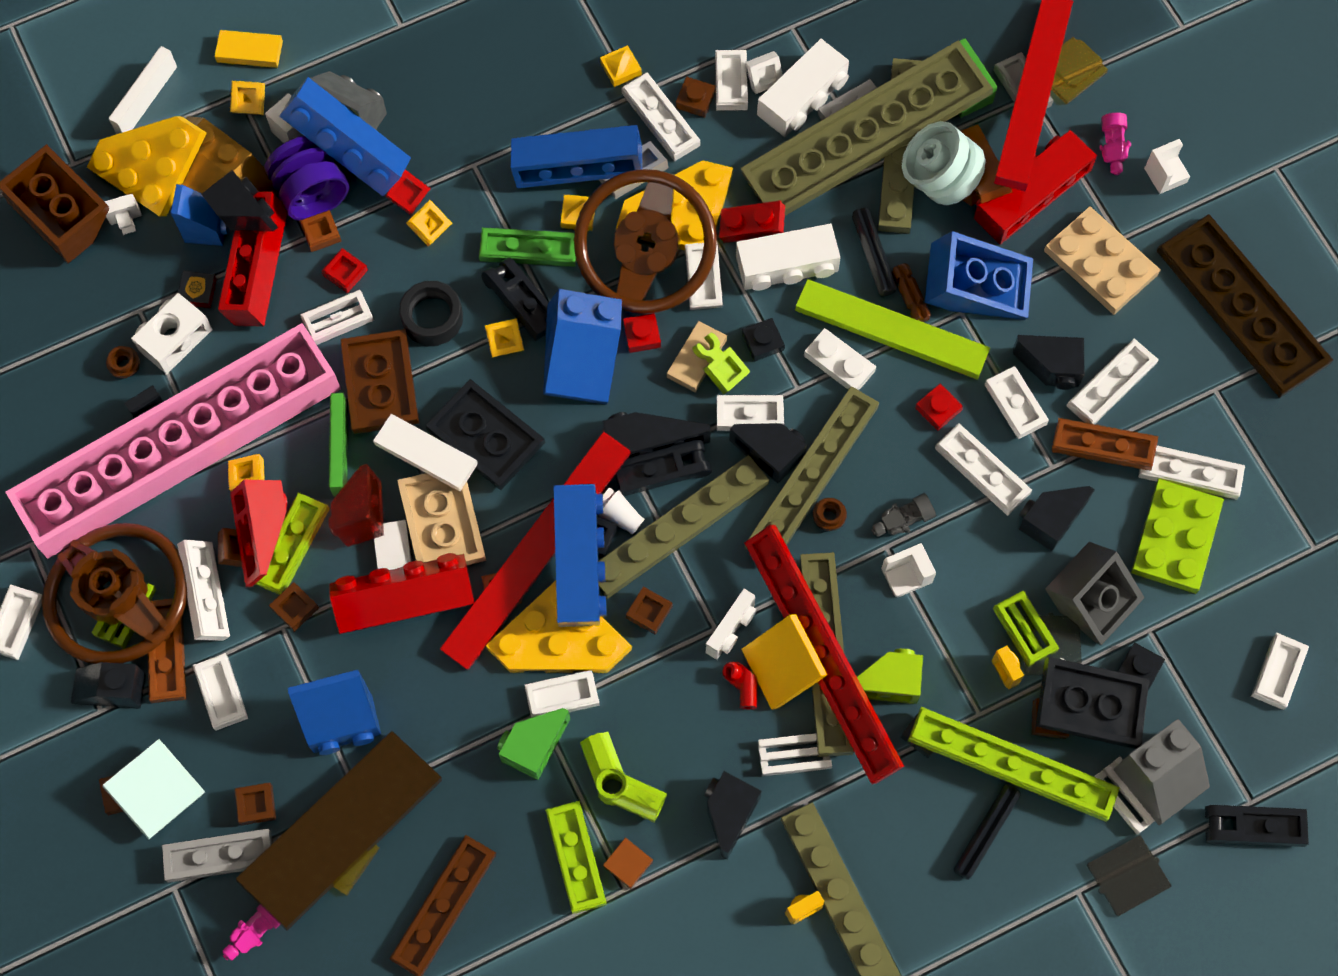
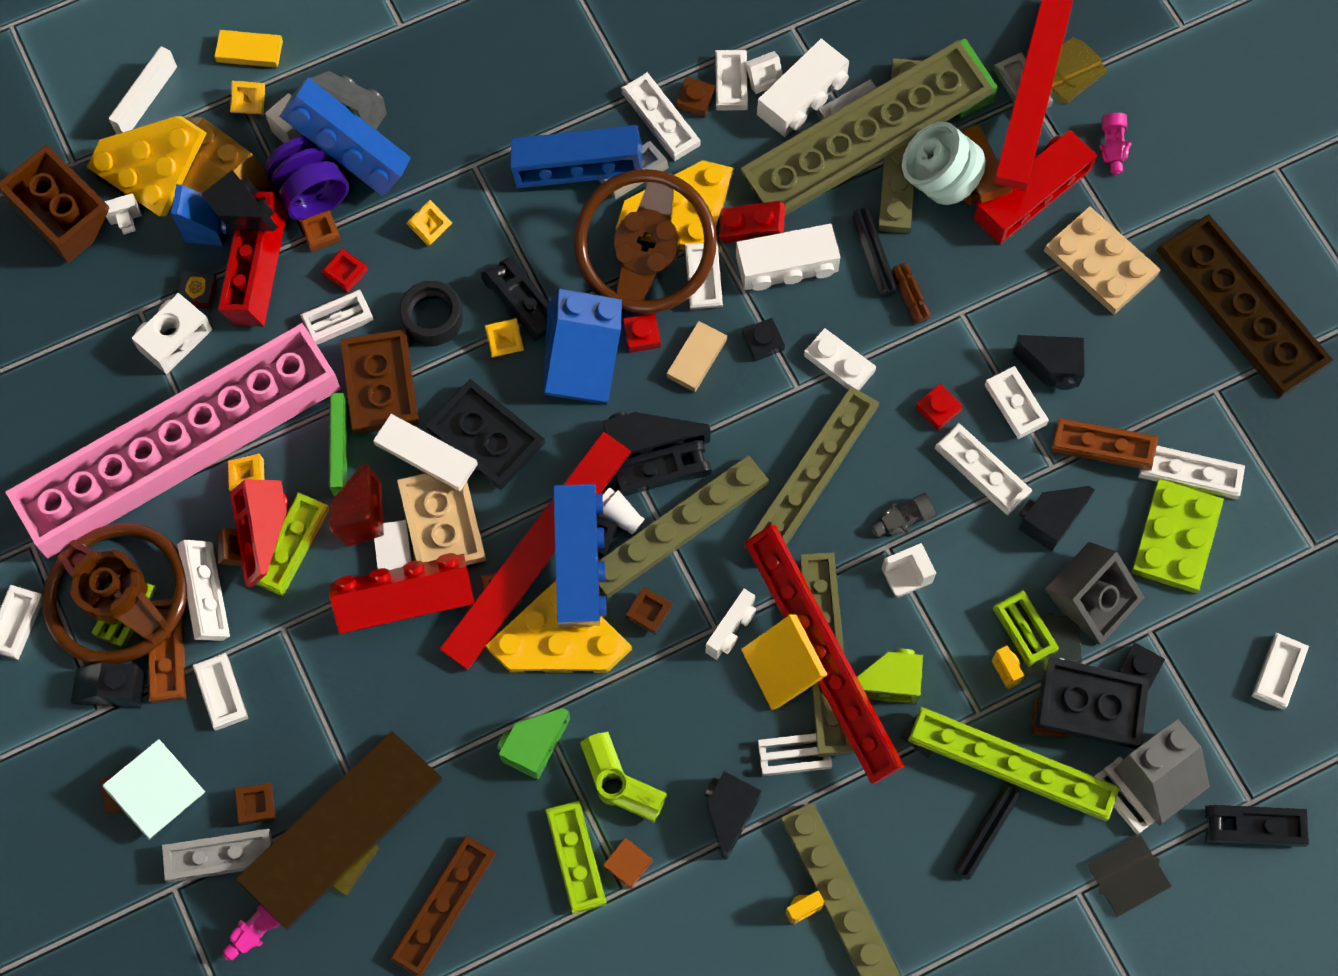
reddish brown plate [106,346,140,378] -> none
black tile [124,385,163,418] -> none
reddish brown plate [269,582,319,632] -> none
blue slope [288,670,381,755] -> none
red plate [385,170,431,215] -> none
bright green tile [479,227,576,267] -> none
white tile [524,670,600,718] -> none
yellow tile [561,195,595,231] -> none
yellow tile [600,45,642,87] -> none
lime plate [692,332,750,394] -> none
white plate [717,395,784,431] -> none
red arm [722,662,757,710] -> none
black slope [729,423,807,484] -> none
lime tile [795,279,991,380] -> none
reddish brown plate [813,498,847,531] -> none
blue slope [925,231,1033,320] -> none
white tile [1067,338,1159,424] -> none
white panel [1144,139,1190,194] -> none

